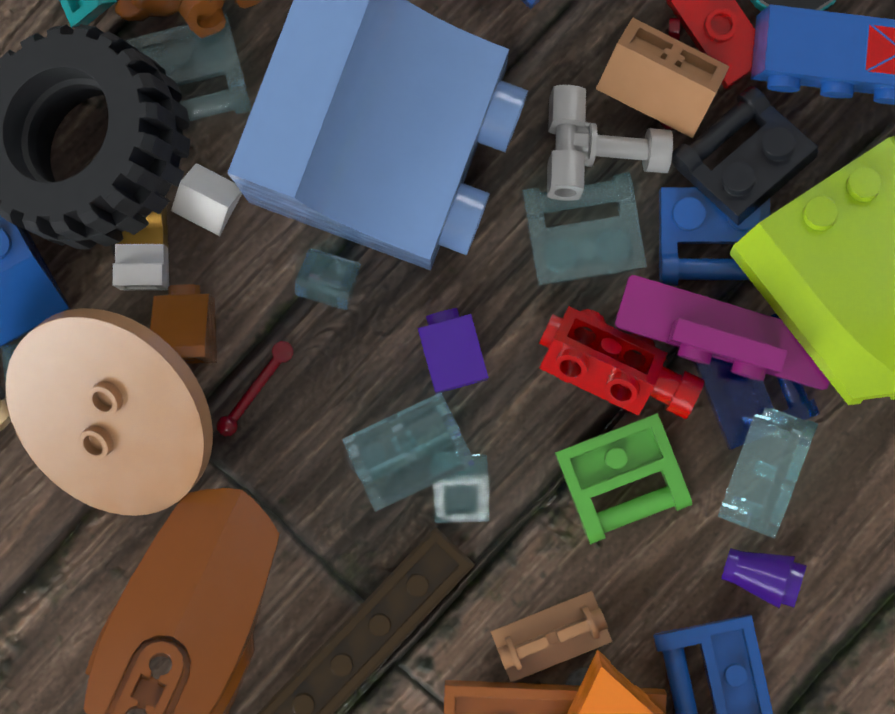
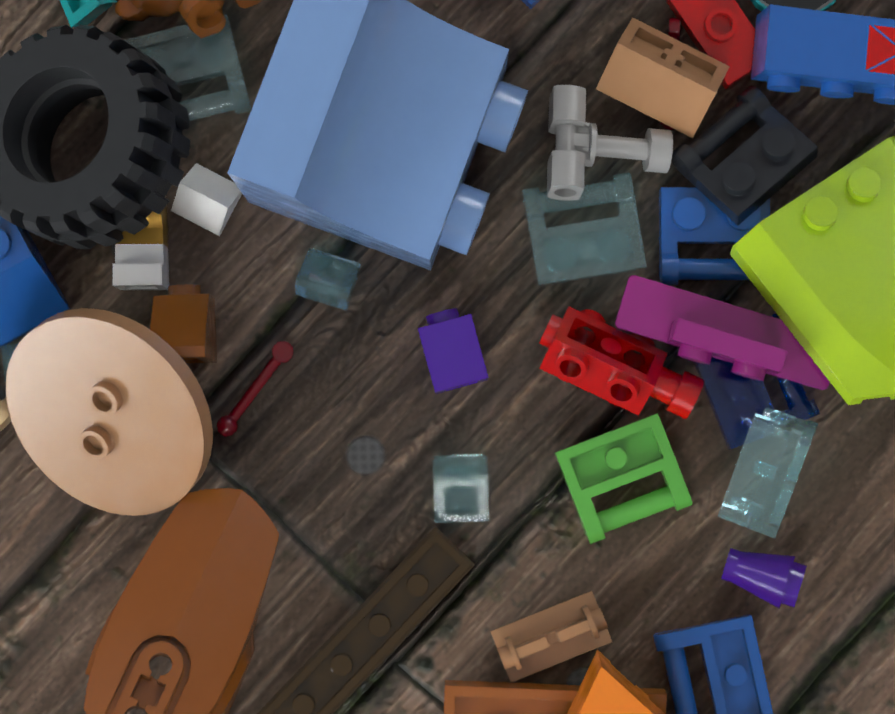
clear light blue hinge [342,392,475,512] -> none

